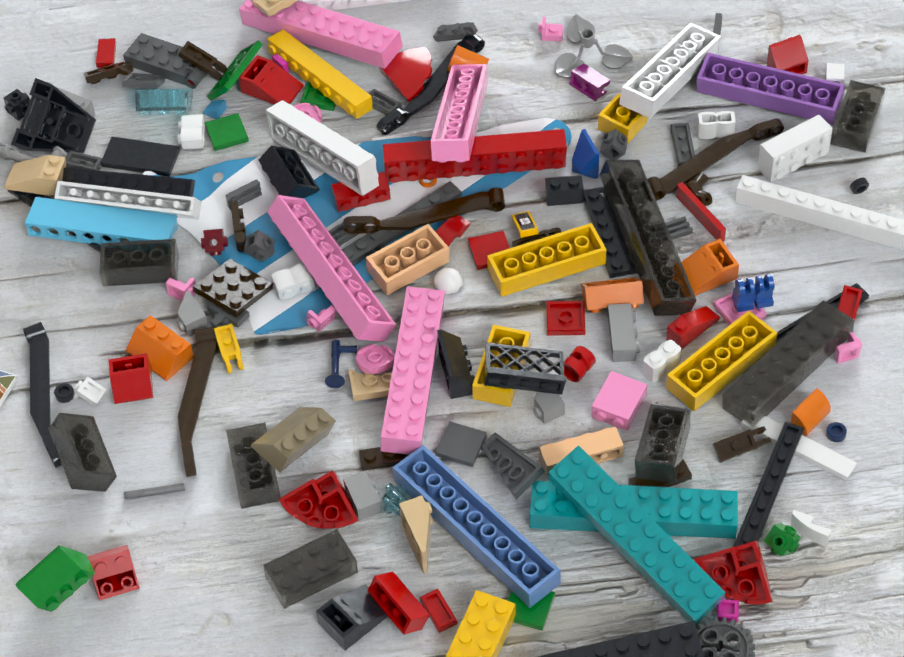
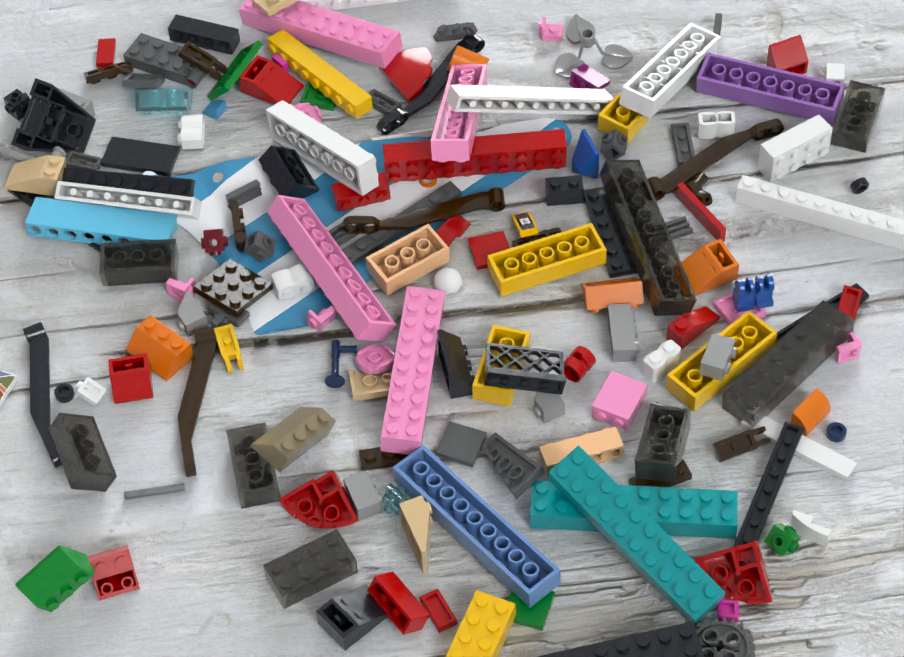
green tile [205,113,249,151] -> none
red tile [546,301,586,336] -> none
none -> black brick [168,14,240,55]
none -> white brick [446,85,613,115]
none -> light grey brick [699,333,737,381]

